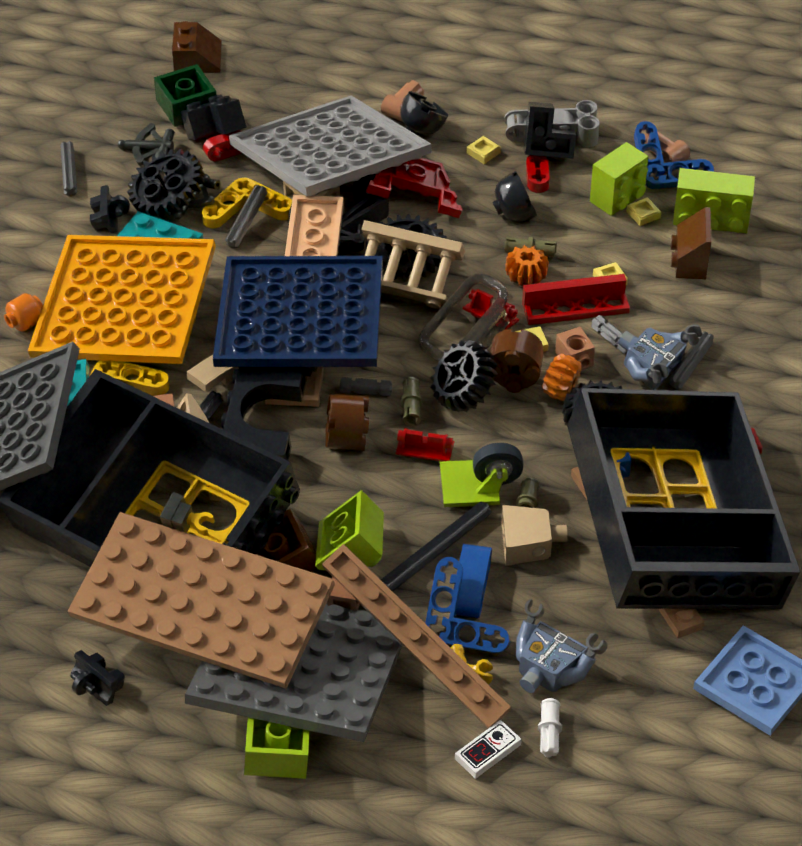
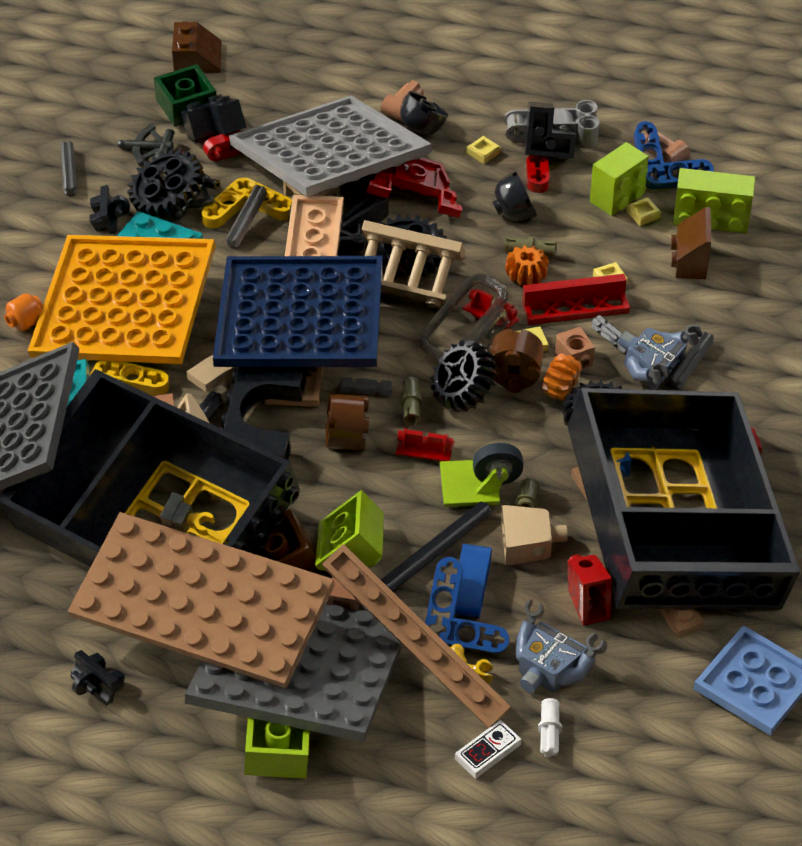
none -> red torso [568,554,612,626]

